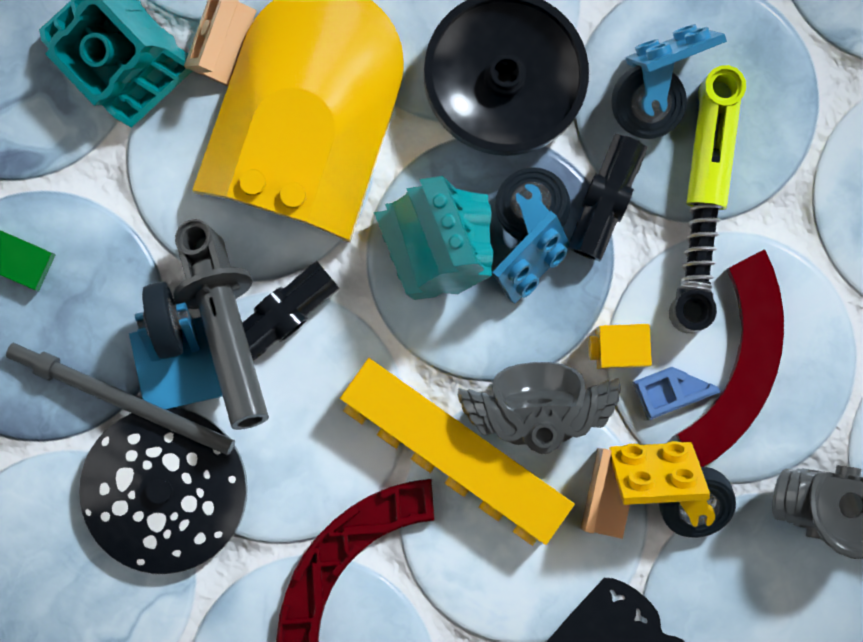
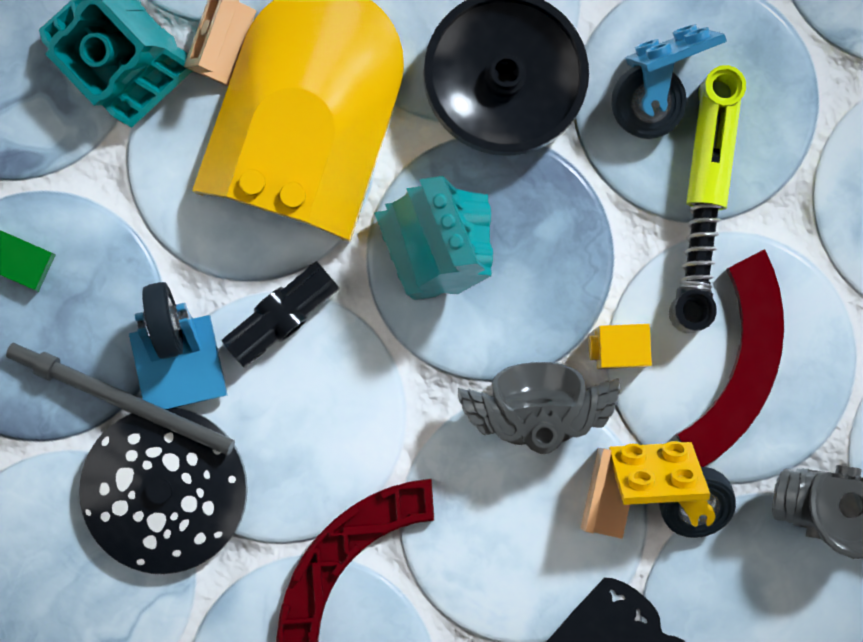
dark grey piece [173,219,269,430] -> none
yellow brick [339,358,575,546] -> none
plate [492,167,570,304] -> none
black piece [568,133,648,262] -> none
medium blue tile [632,367,720,420] -> none

